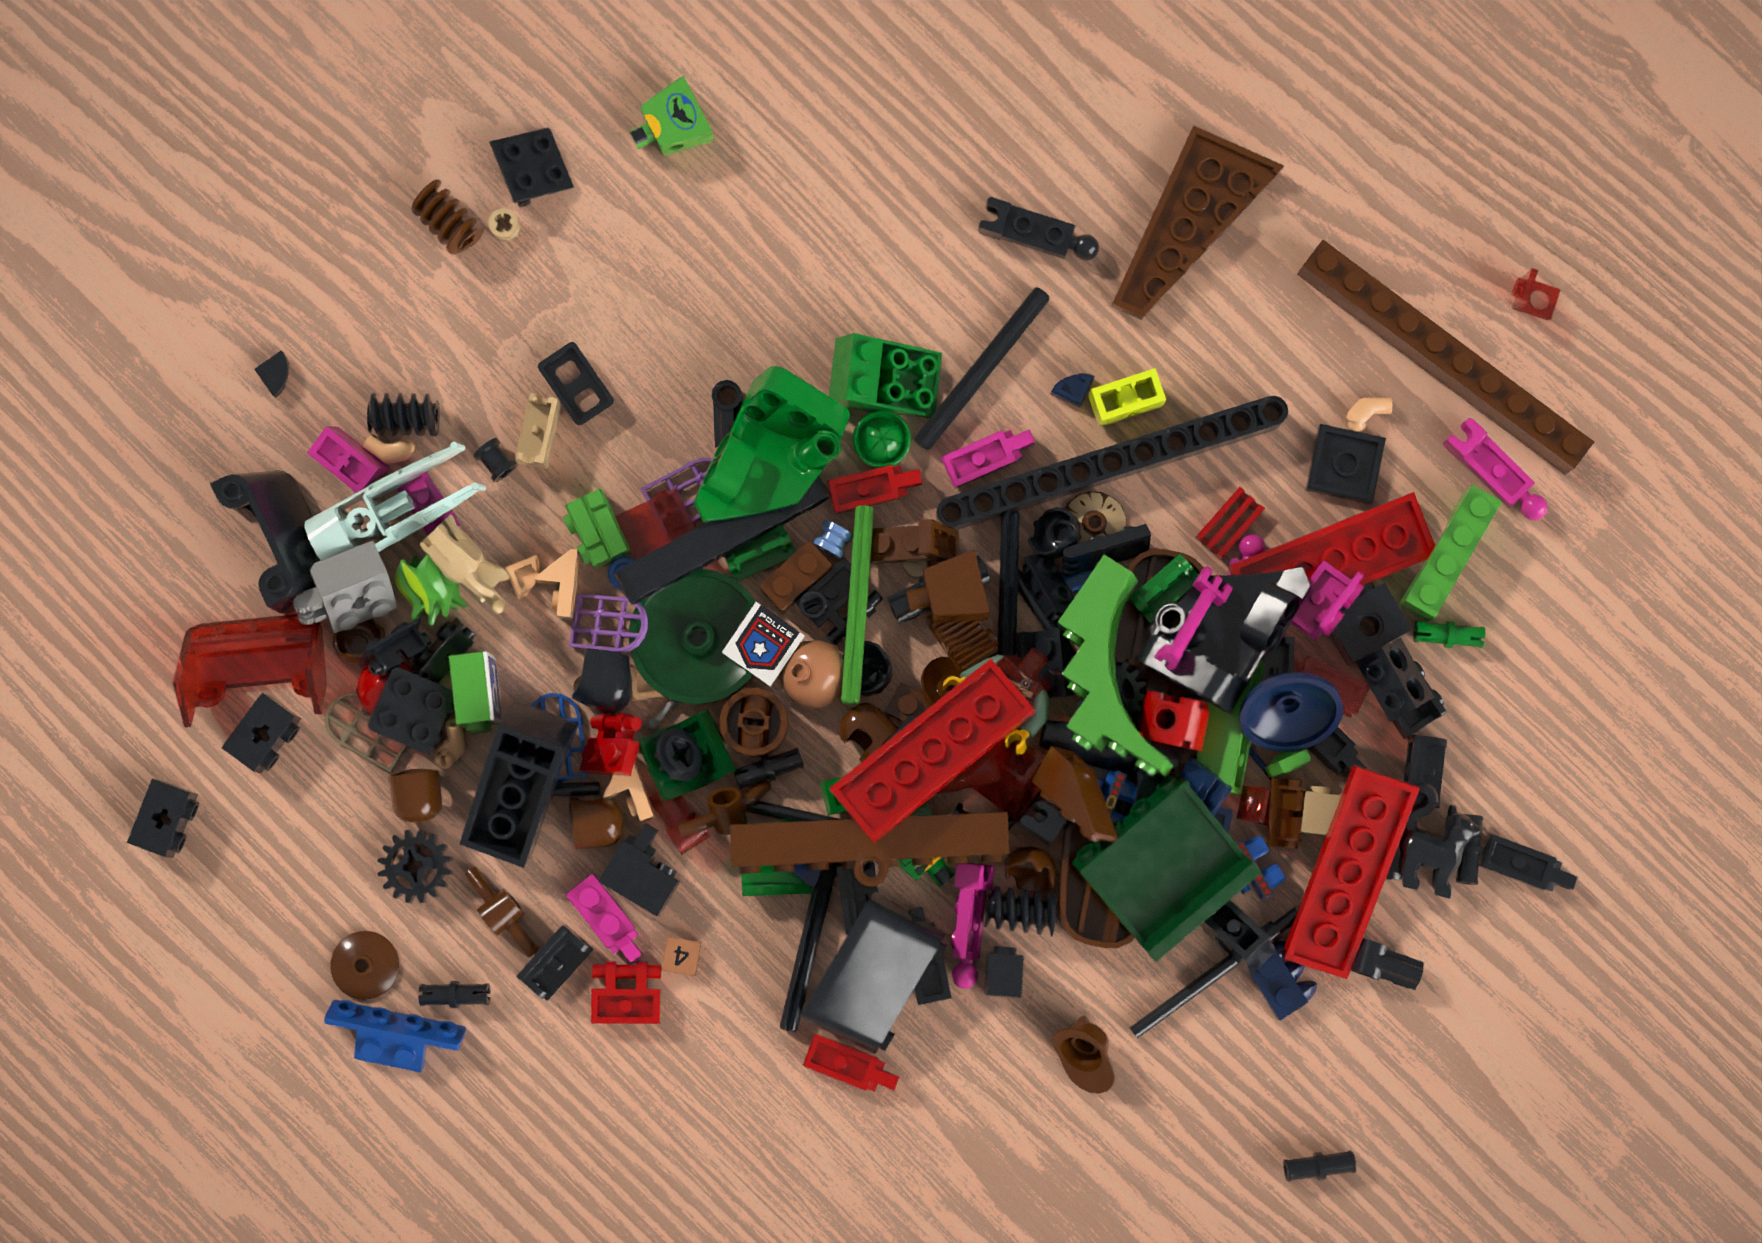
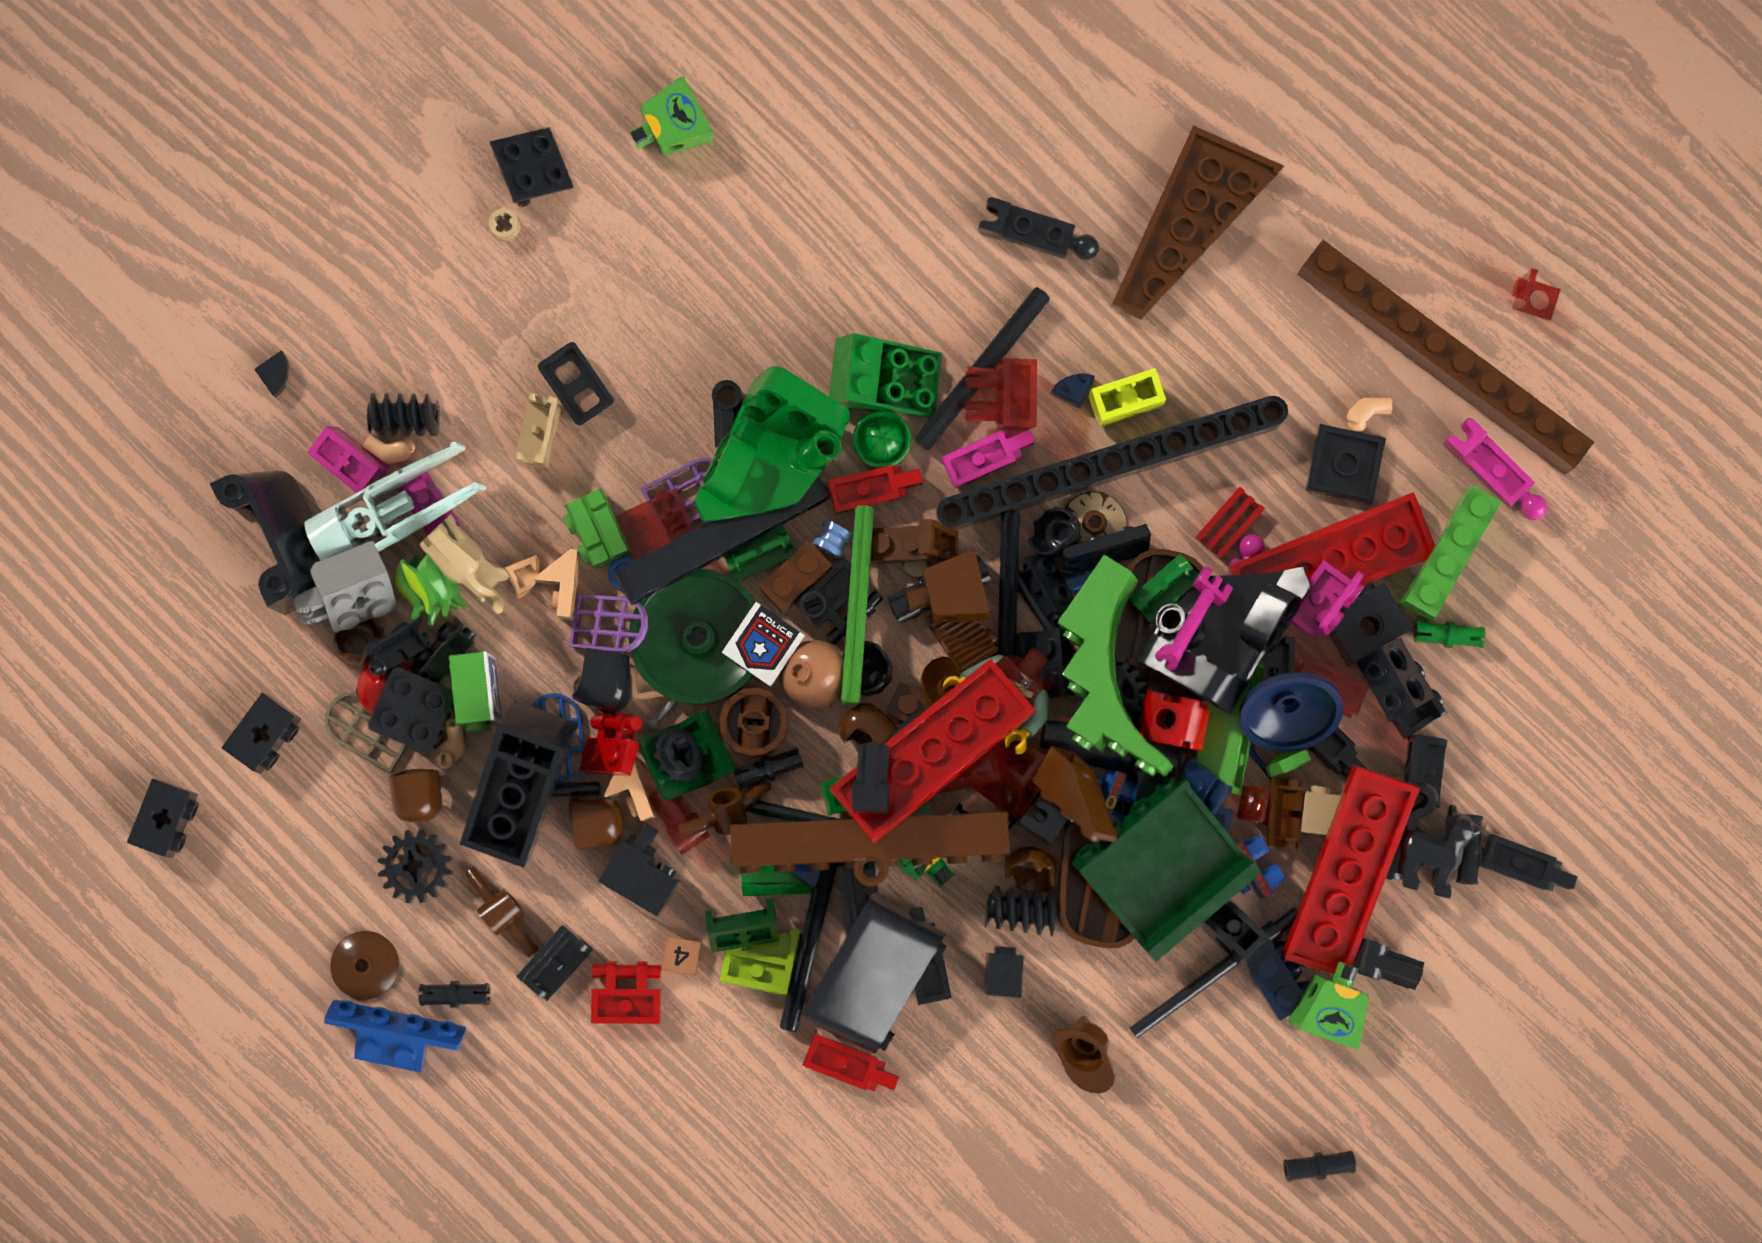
clear red windscreen [172,614,327,728] -> none
reddish brown piece [411,179,484,255] -> none
black bush [473,438,518,482] -> none
dark pink hinge [566,873,643,962] -> none
dark pink plate [951,863,994,989] -> none
none -> dark green hinge [705,899,780,953]
none -> lime wing [719,929,800,996]
none -> black piece [851,742,890,814]
none -> clear red brick [965,358,1037,431]
none -> bright green torso [1288,961,1369,1050]

